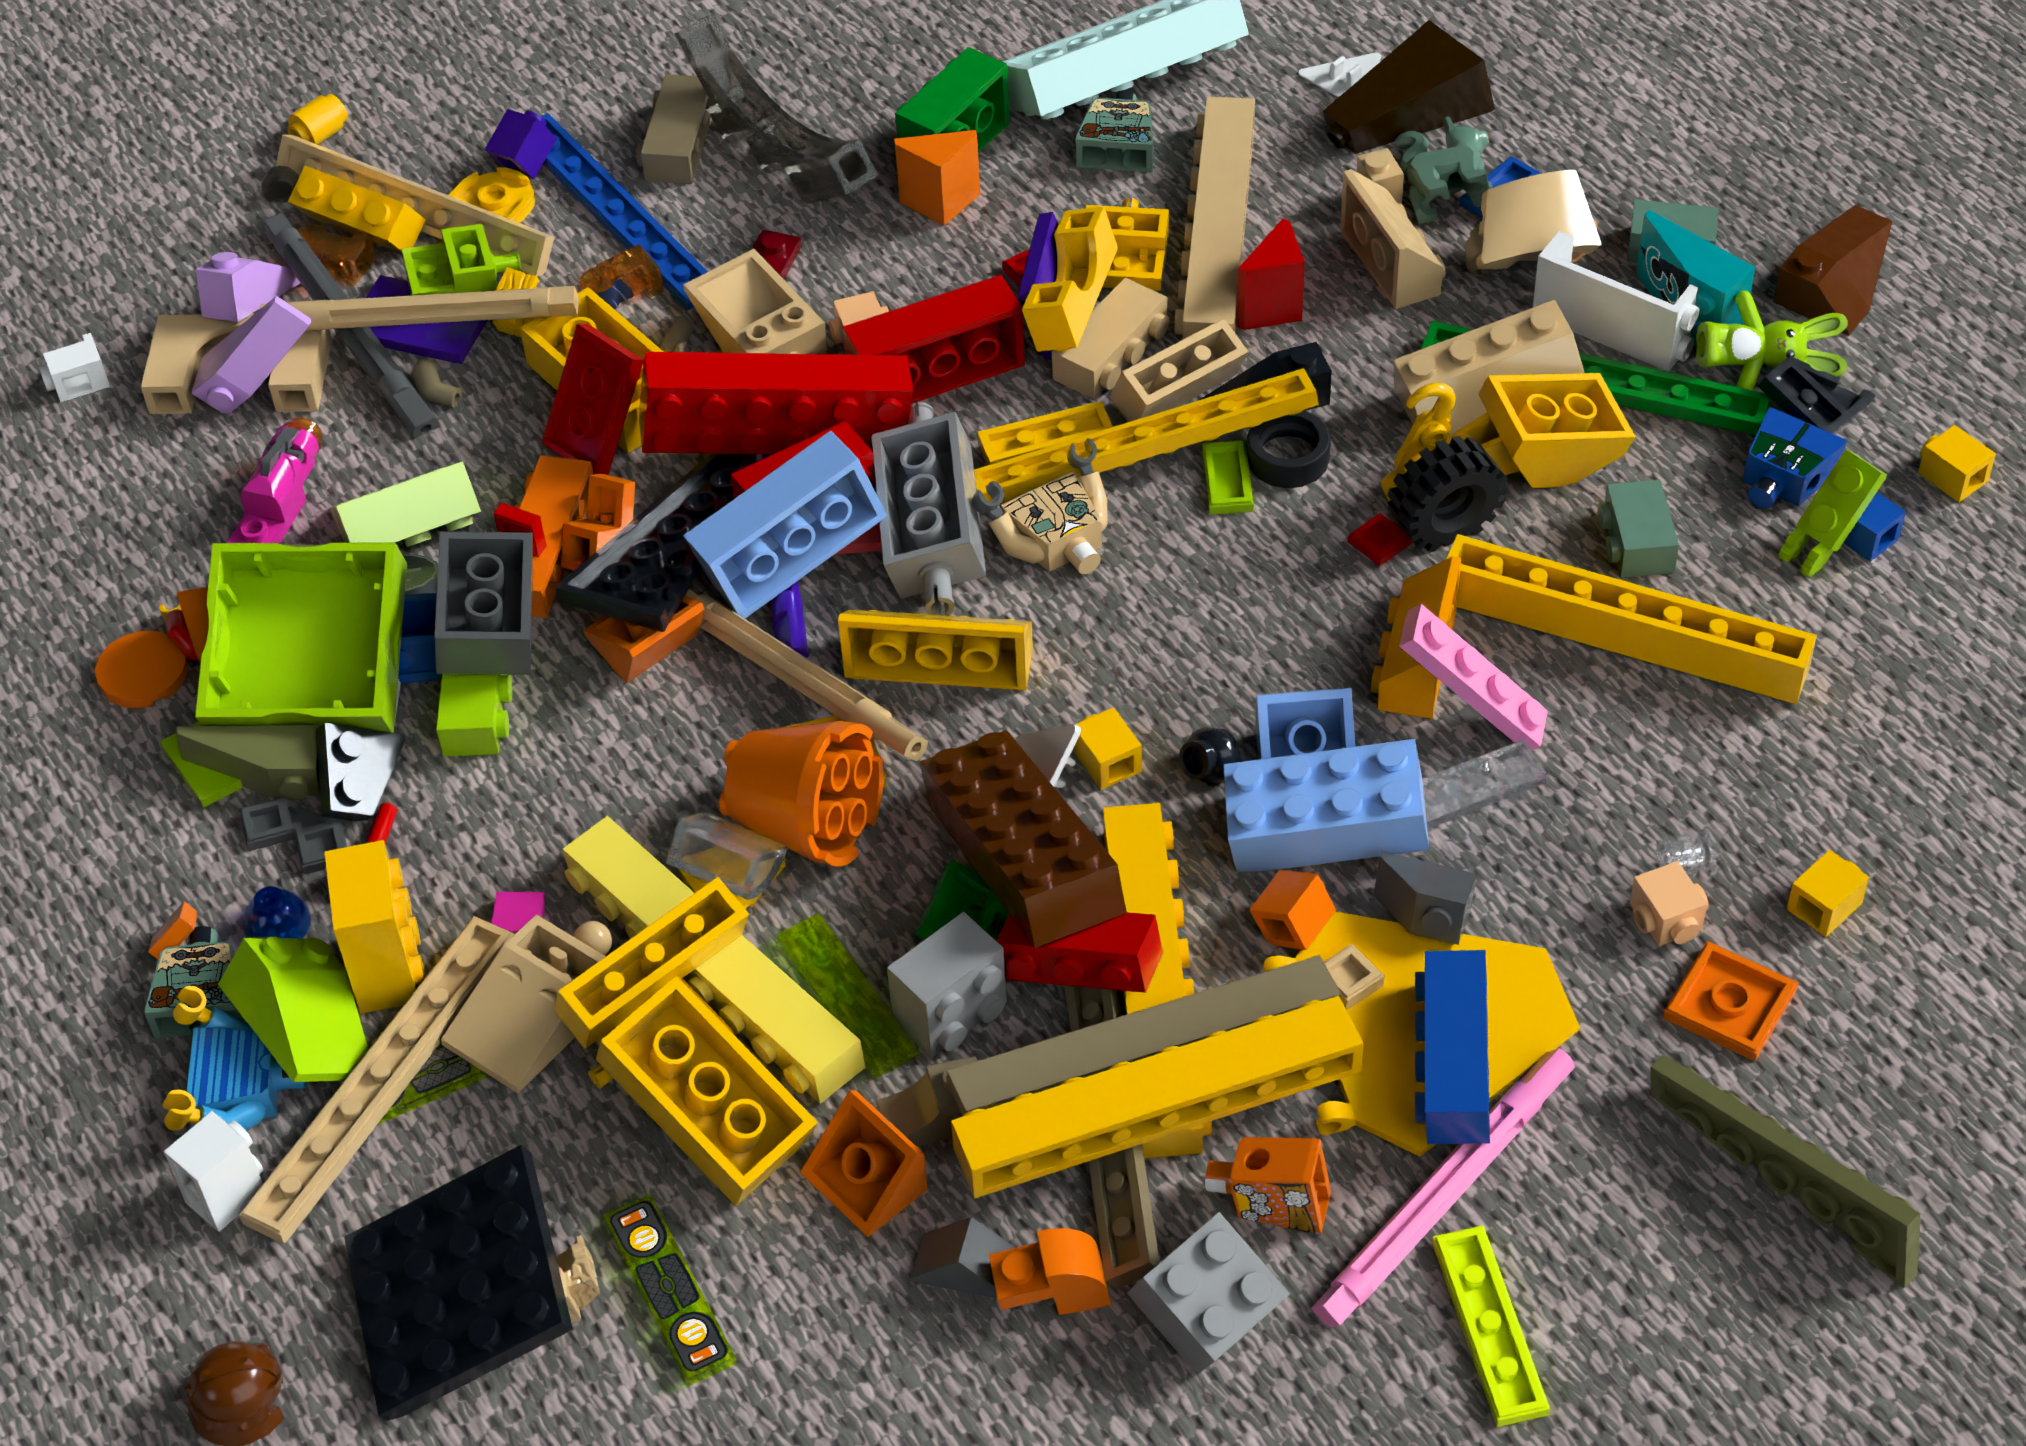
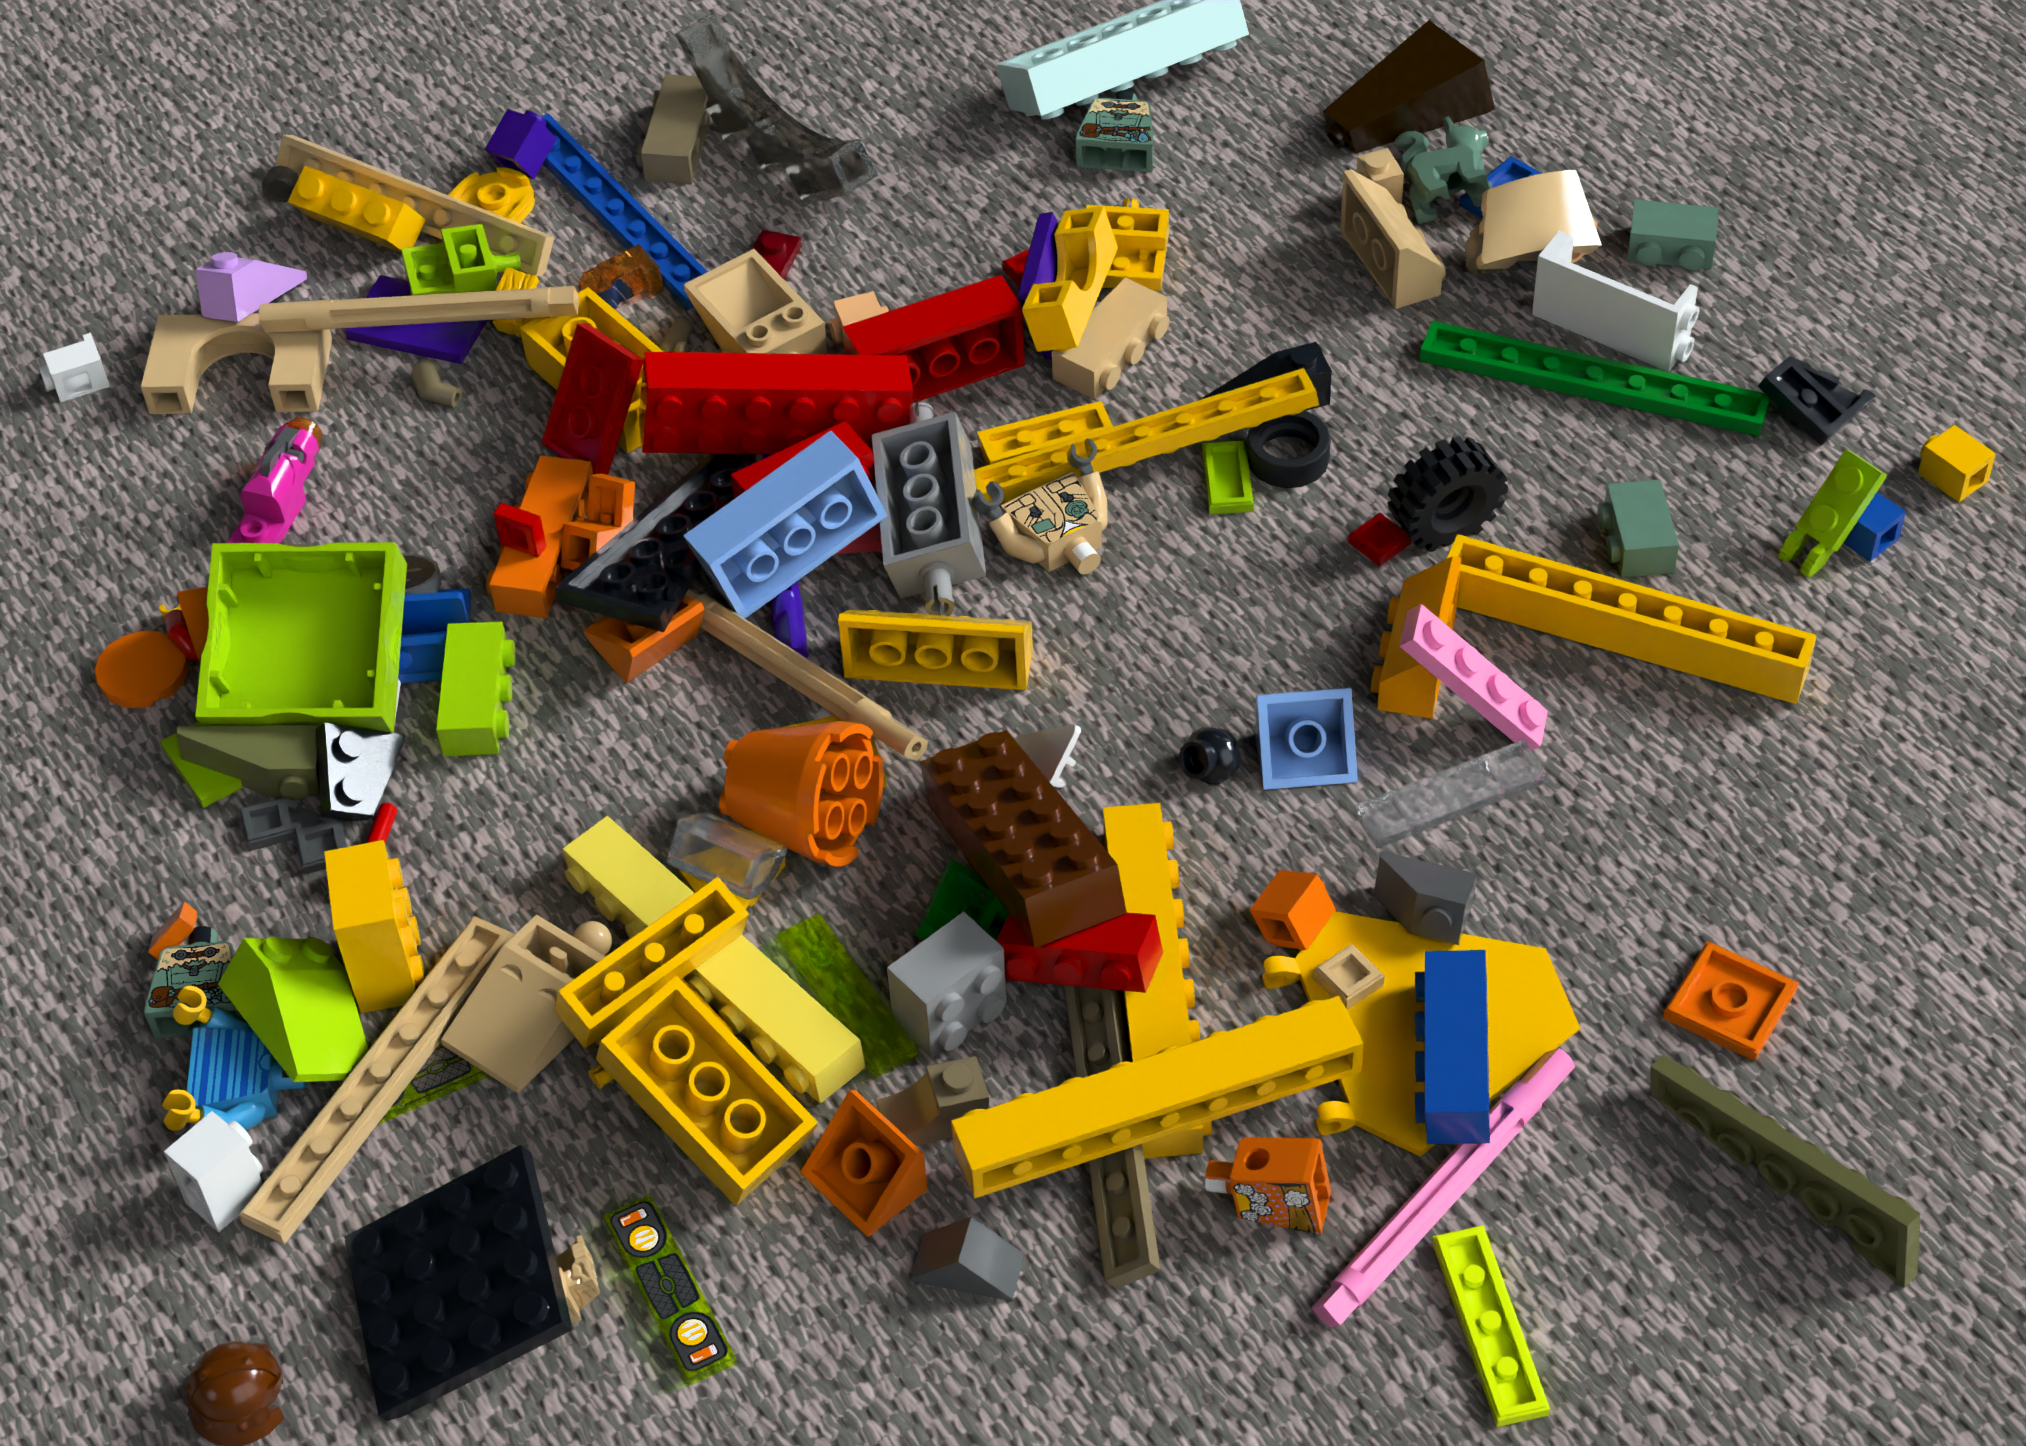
lavender slope [191,296,311,413] -> none
clear blue brick [243,886,311,939] -> none
dark grey piece [264,212,439,439] -> none
yellow brick [287,94,348,145] -> none
clear orange leg [298,224,377,286] -> none
yellowish green slope [329,461,481,547] -> none
dark grey brick [435,531,533,675] -> none
dark pink tile [491,892,546,934] -> none
orange slope [894,130,980,226] -> none
green brick [895,47,1010,153] -> none
dark tan tile [946,955,1341,1115] -> none
orange brick [989,1228,1112,1315] -> none
yellow brick [1073,707,1142,790] -> none
tan brick [1109,319,1249,422] -> none
light grey brick [1127,1212,1290,1374] -> none
tan brick [1175,96,1255,339] -> none
light blue brick [1224,739,1430,872] -> none
red slope [1237,218,1305,330] -> none
white piece [1299,52,1381,97] -> none
yellow slope [1381,373,1636,502] -> none
tan slope [1393,299,1585,436] -> none
light nougat brick [1630,861,1708,946] -> none
teal slope [1636,210,1755,347] -> none
clear bush [1657,829,1716,878] -> none
lime animal [1696,290,1848,390] -> none
blue torso [1742,407,1847,509] -> none
reddish brown wedge [1773,205,1892,336] -> none
yellow brick [1787,849,1869,937] -> none

